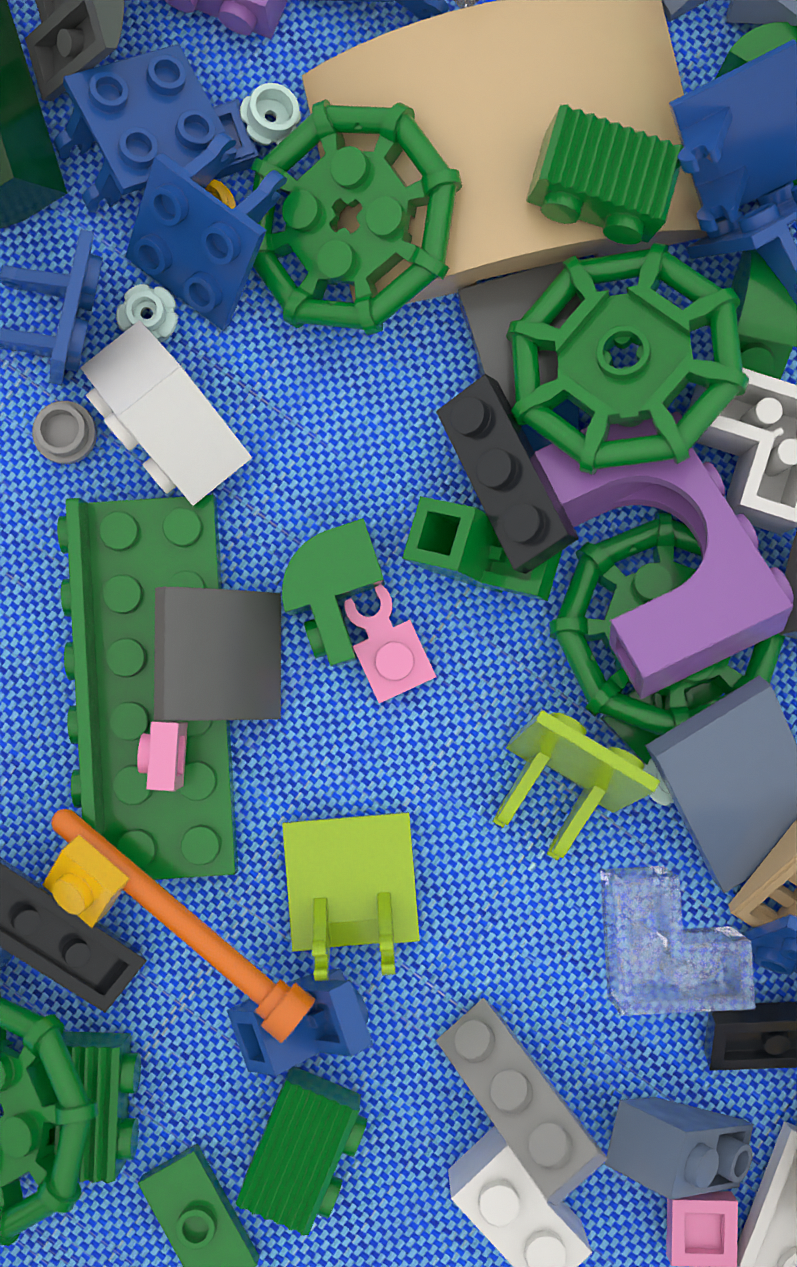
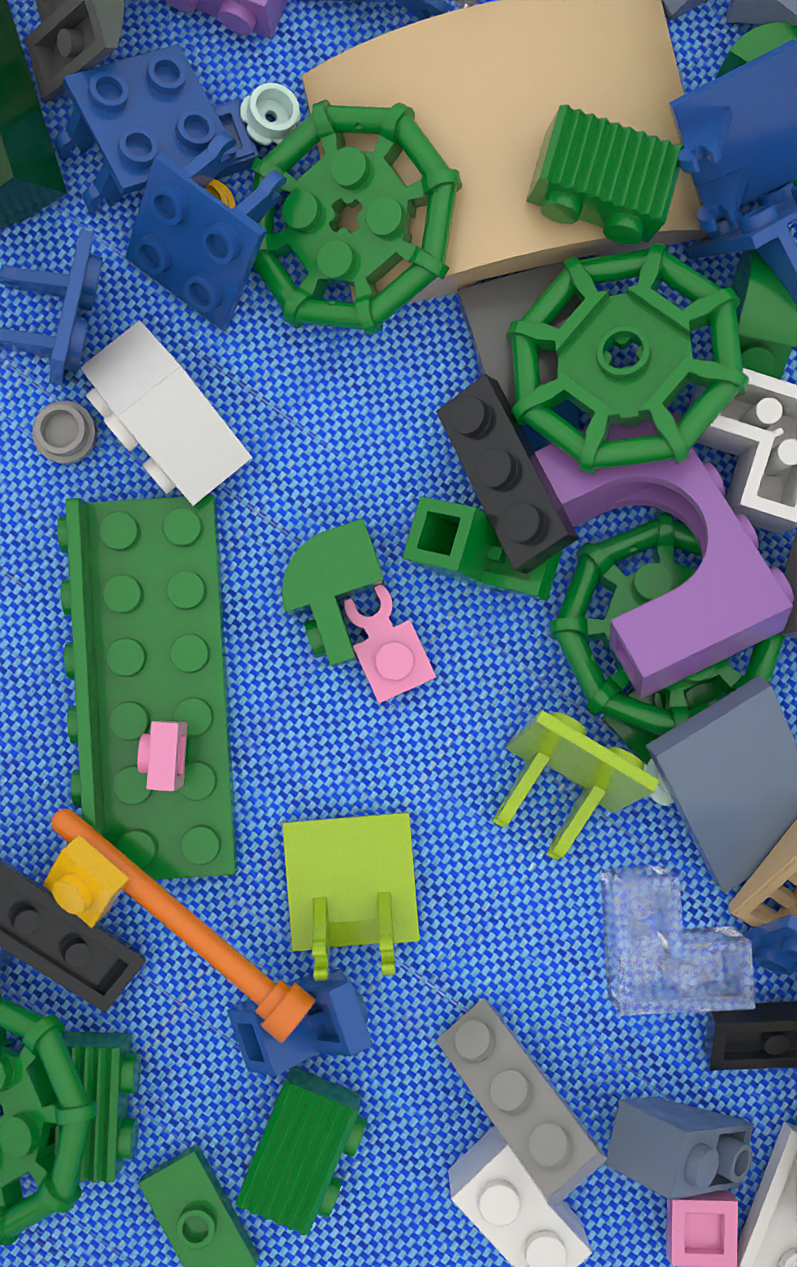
light aqua plate [116,284,178,343] -> none
dark grey slope [154,587,281,721] -> none

